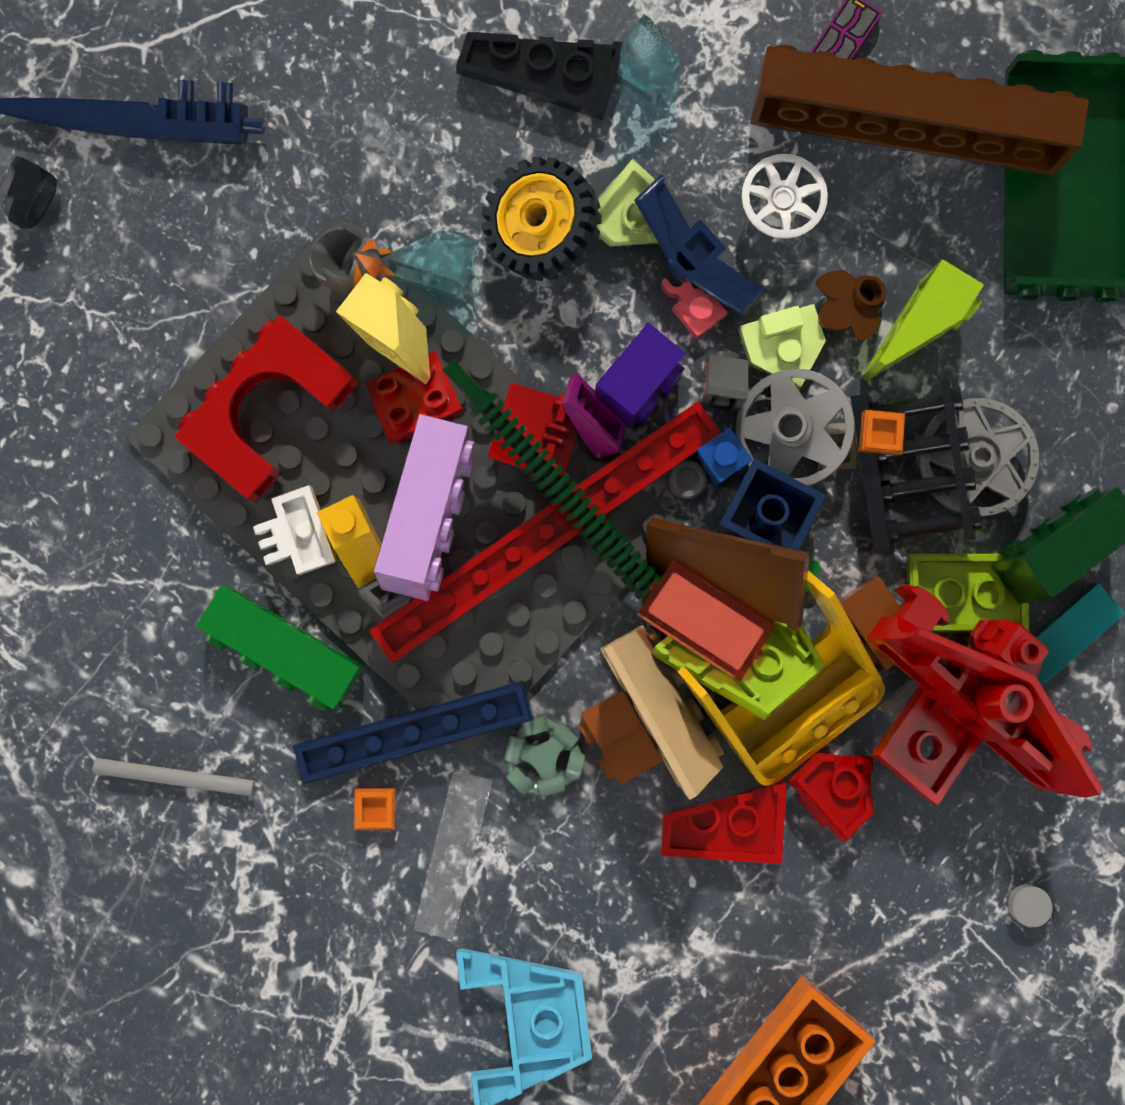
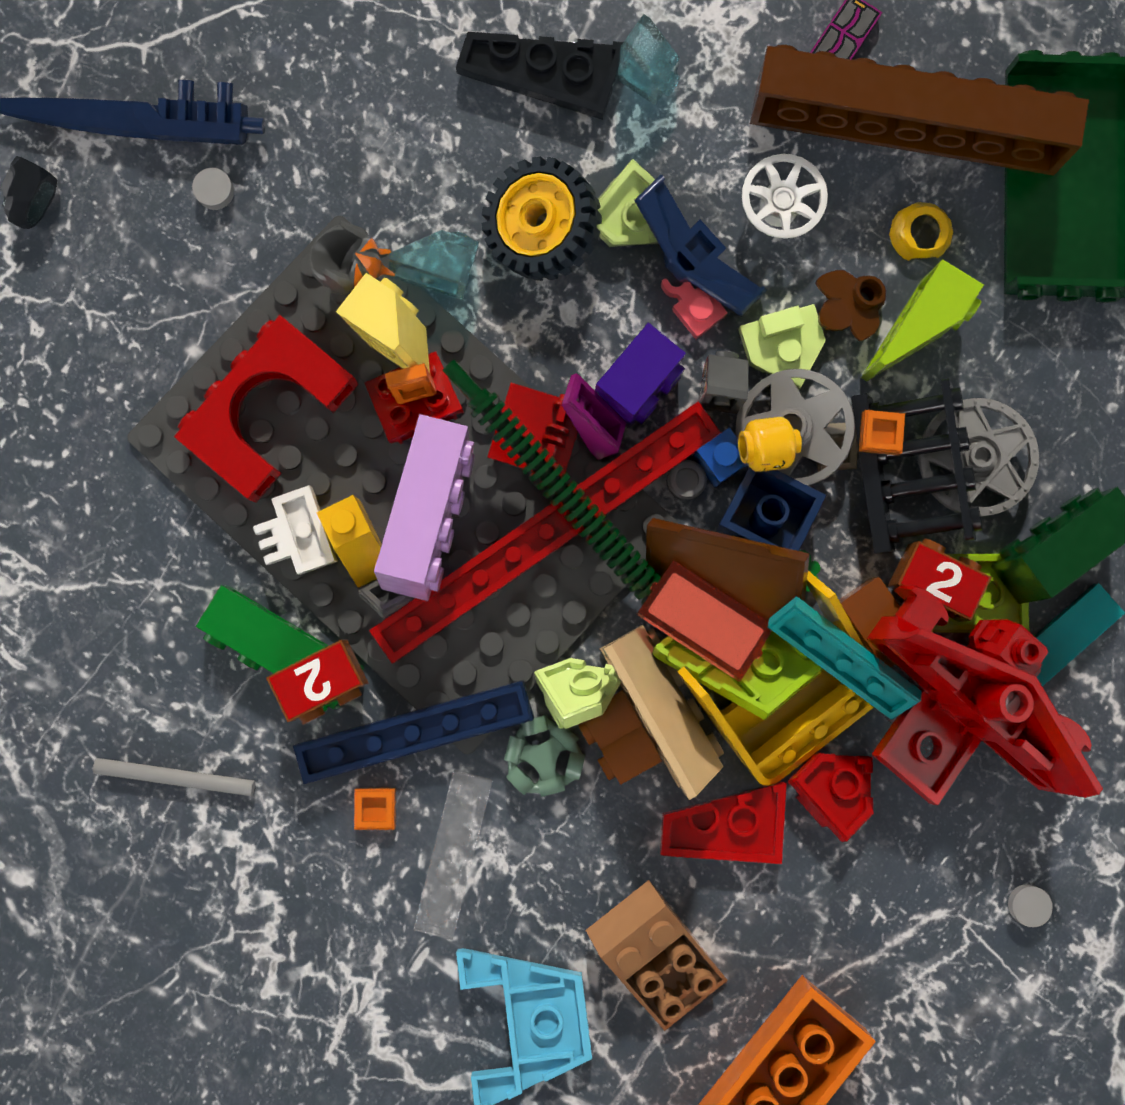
none -> light grey tile [192,168,234,210]
none -> red brick [266,640,369,725]
none -> orange tile [385,363,437,404]
none -> yellowish green plate [534,658,621,729]
none -> medium nougat slope [586,880,728,1031]
none -> yellow head [738,417,802,472]
none -> teal tile [767,596,922,720]
none -> brick [887,539,992,622]
none -> yellow piece [889,202,953,261]

